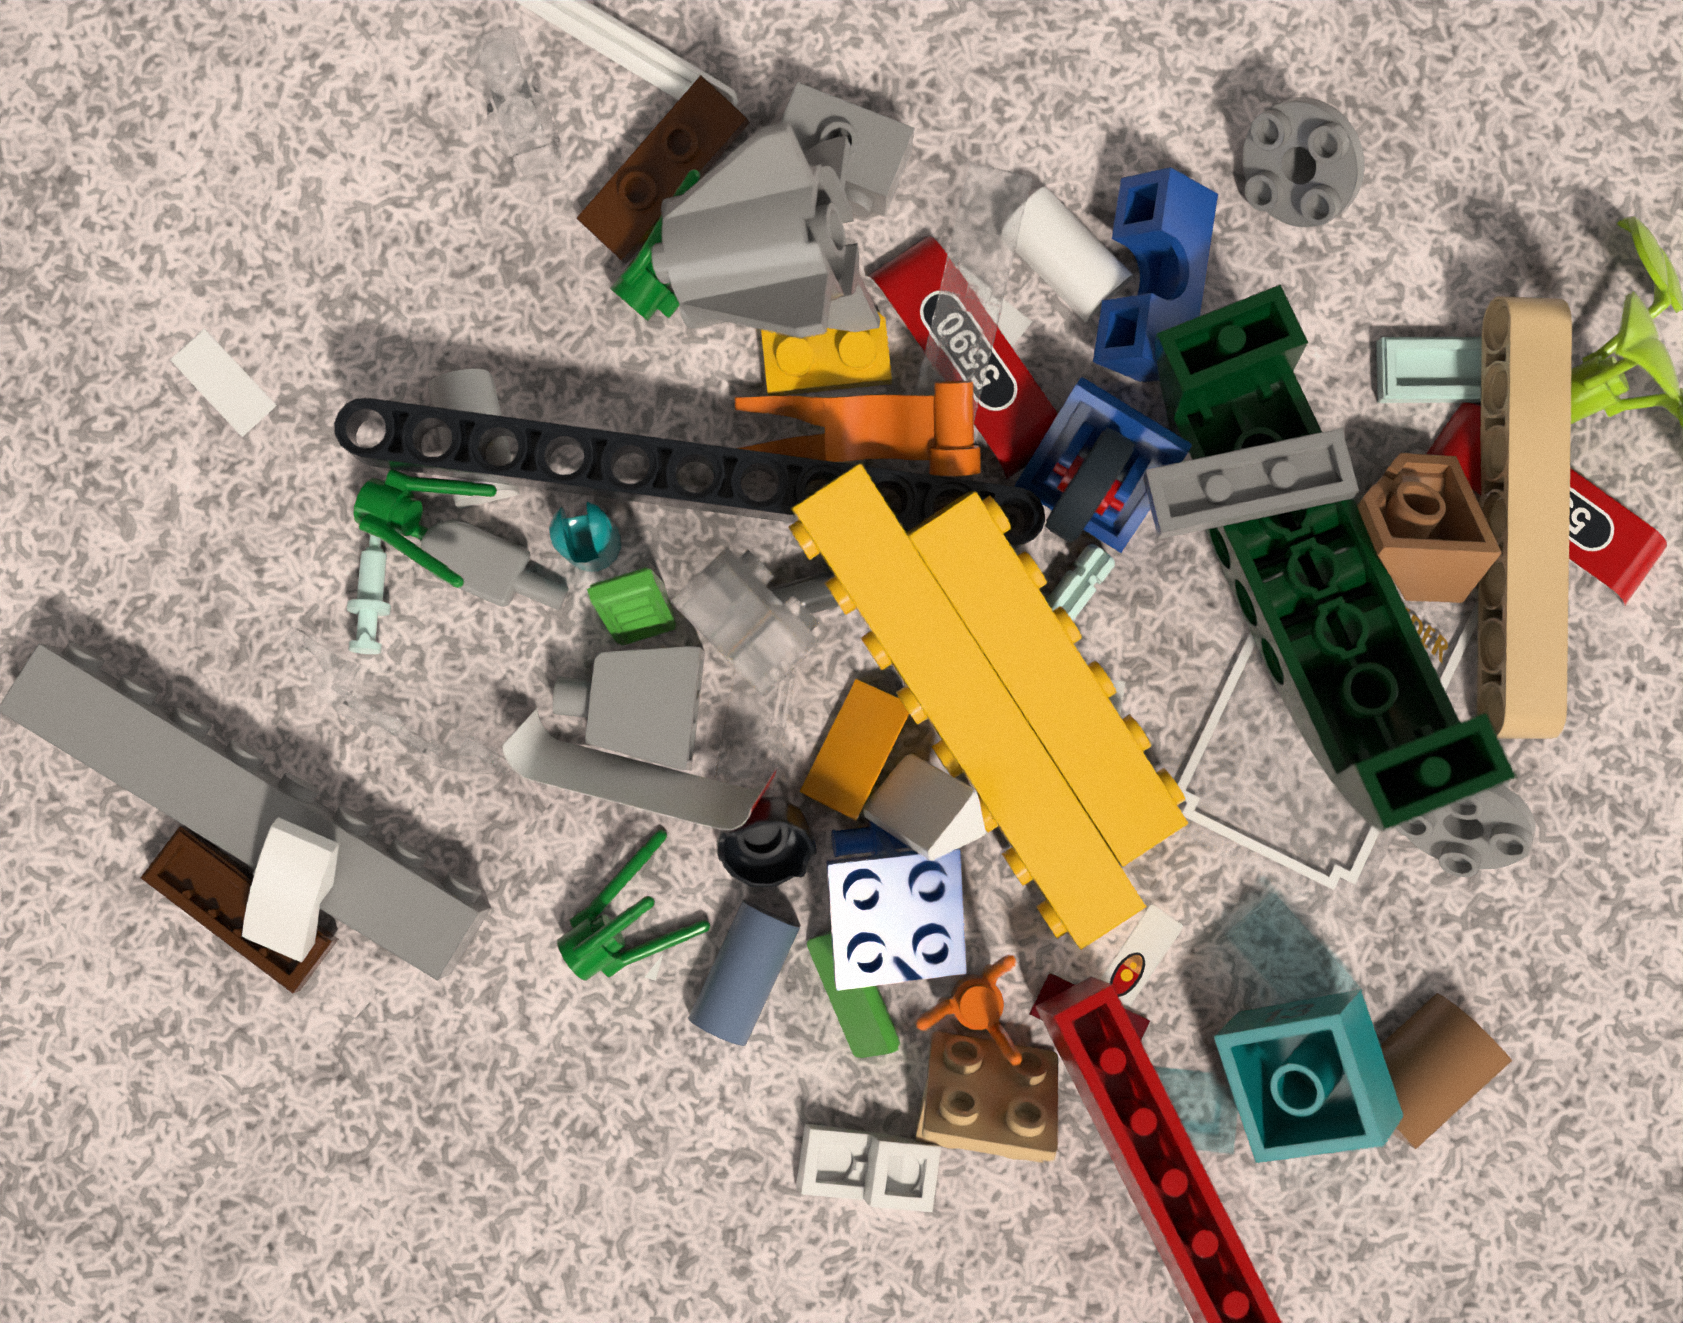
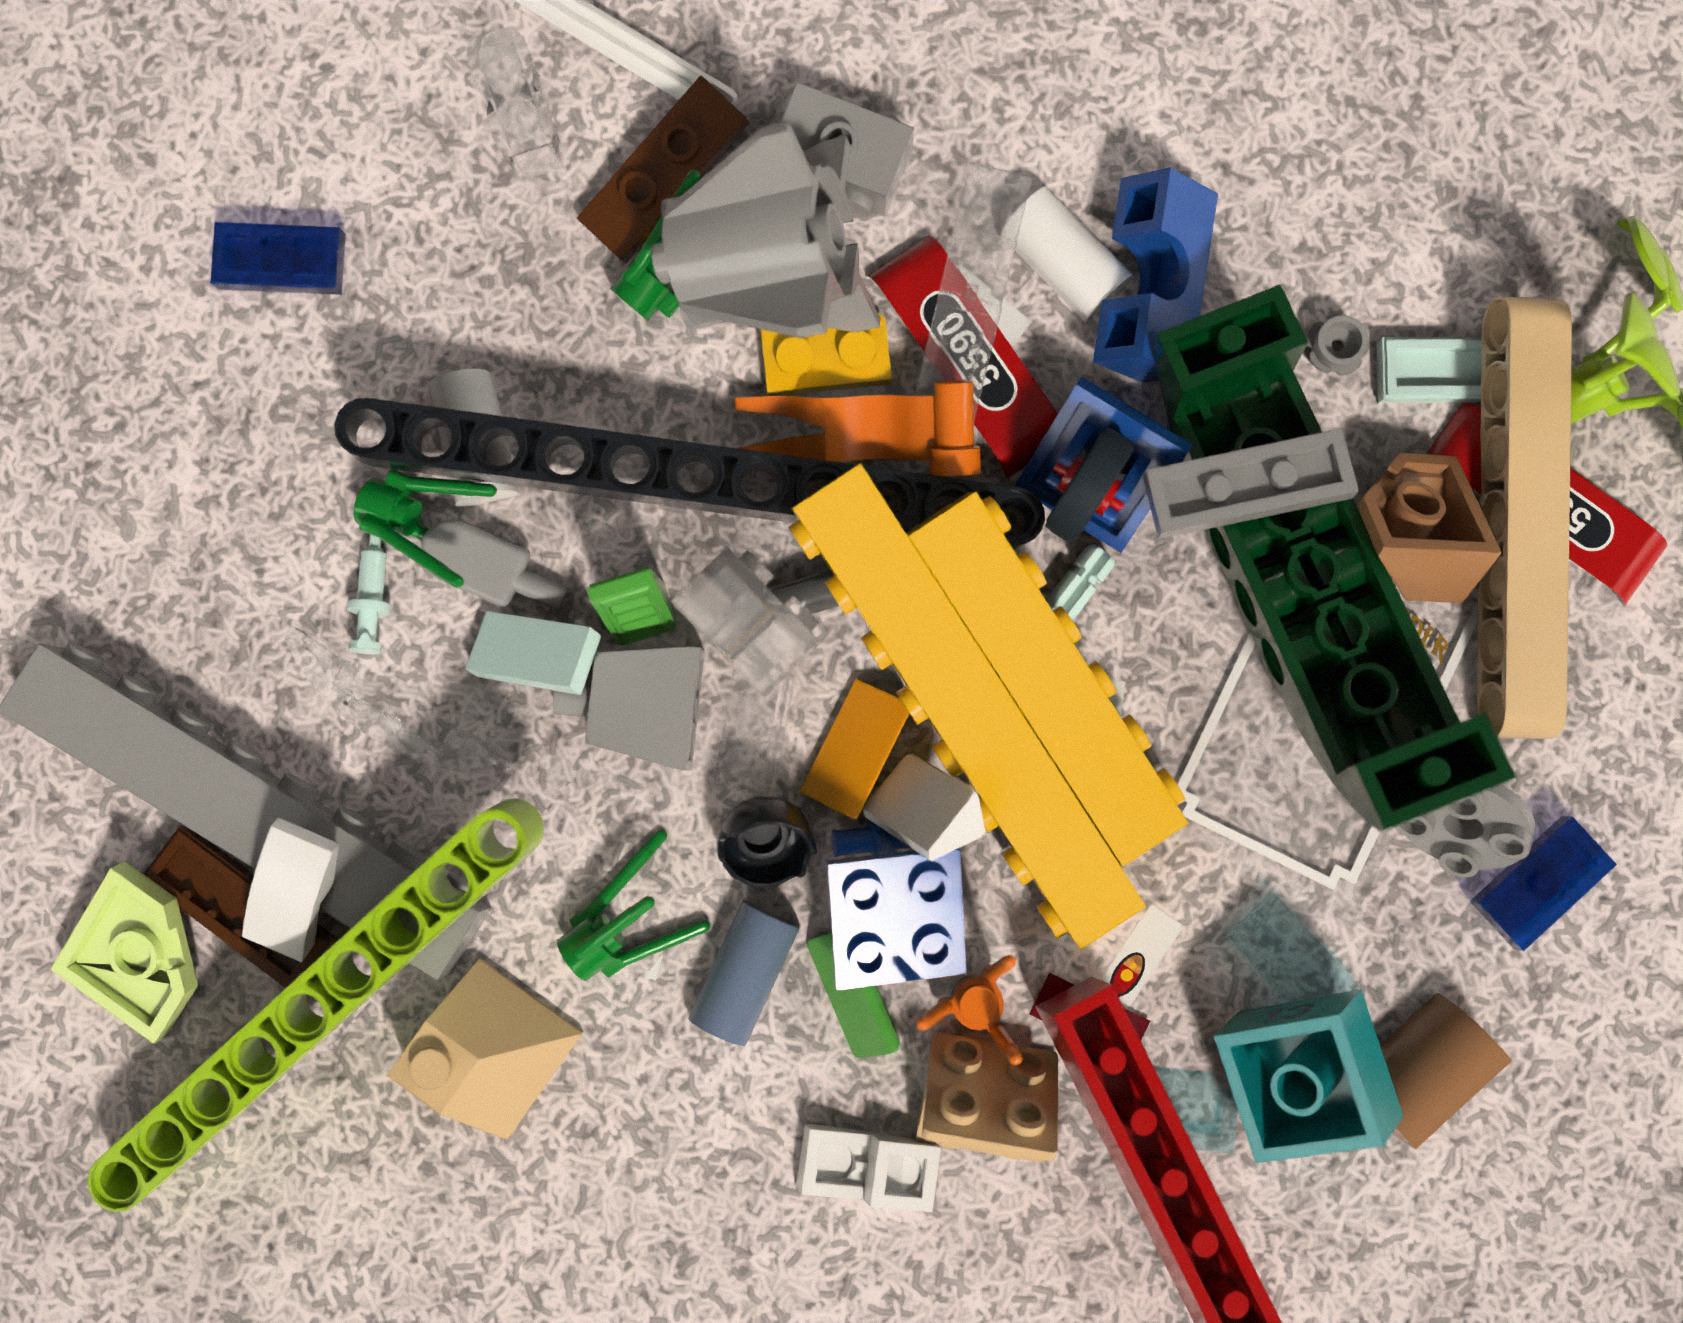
white sticker [170,329,277,437] -> none
white sticker [502,708,777,830] -> none
teal piece [549,502,621,572] -> none
light grey plate [1243,97,1365,227] -> none
none -> yellowish green plate [50,861,198,1044]
none -> lime beam [87,798,544,1212]
none -> clear blue plate [210,222,346,295]
none -> tan slope [386,958,583,1140]
none -> light aqua tile [465,611,601,695]
none -> light grey plate [1307,314,1369,376]
none -> clear blue plate [1470,816,1617,952]

